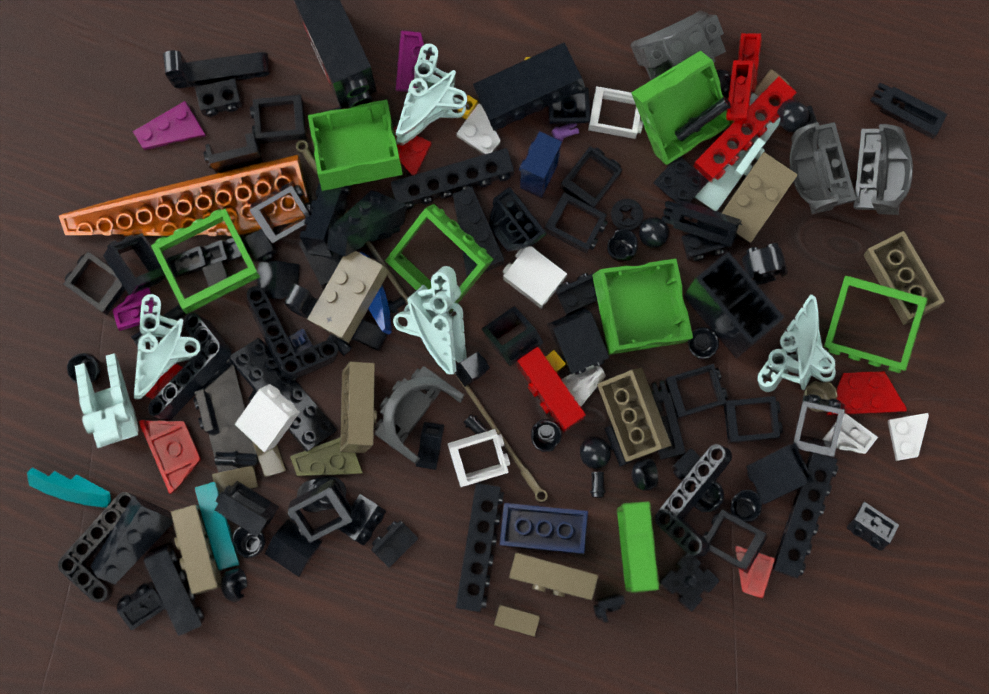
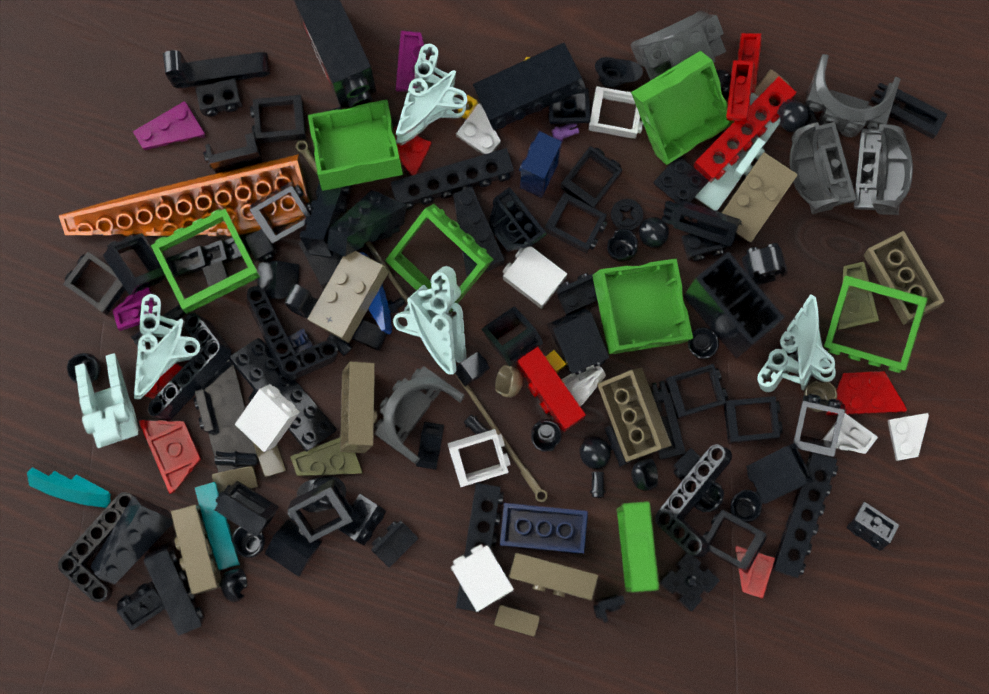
black pin [675,97,732,142] -> none
none -> white brick [451,544,514,611]
none -> dark tan hair [495,365,523,398]
none -> black piece [595,57,643,88]
none -> dark grey piece [805,54,901,137]
none -> olive wing [838,262,879,331]

